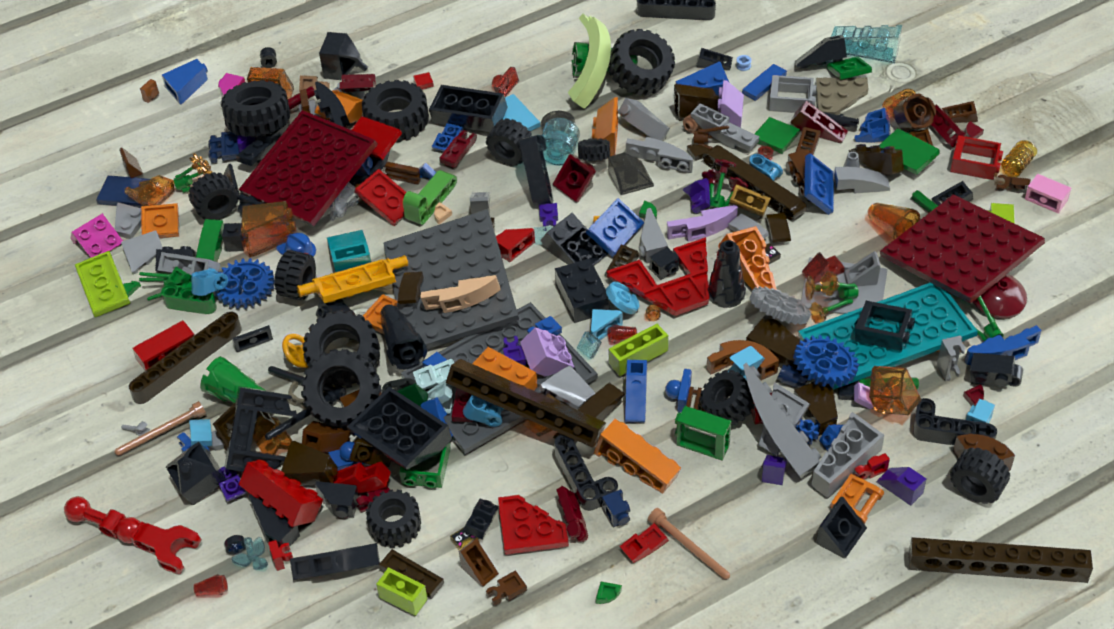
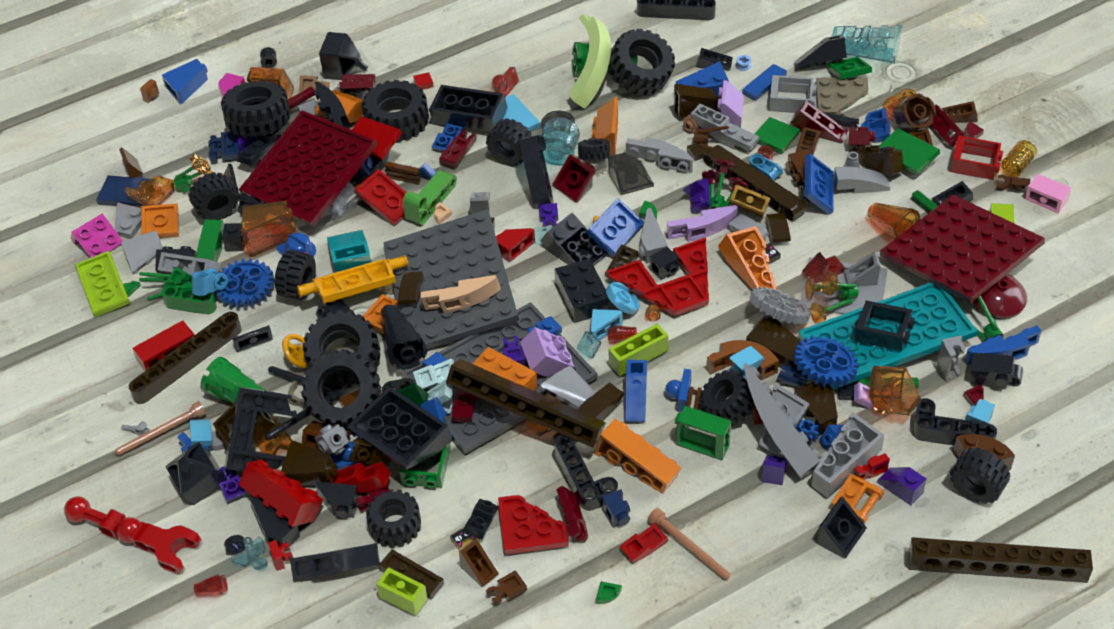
reddish brown tile [300,89,311,113] -> none
dark azure piece [463,395,504,427] -> none
light grey slope [618,98,670,141] -> none
black cone [708,240,746,308] -> none
none -> light grey brick [314,424,350,455]
none -> dark red brick [848,127,876,145]

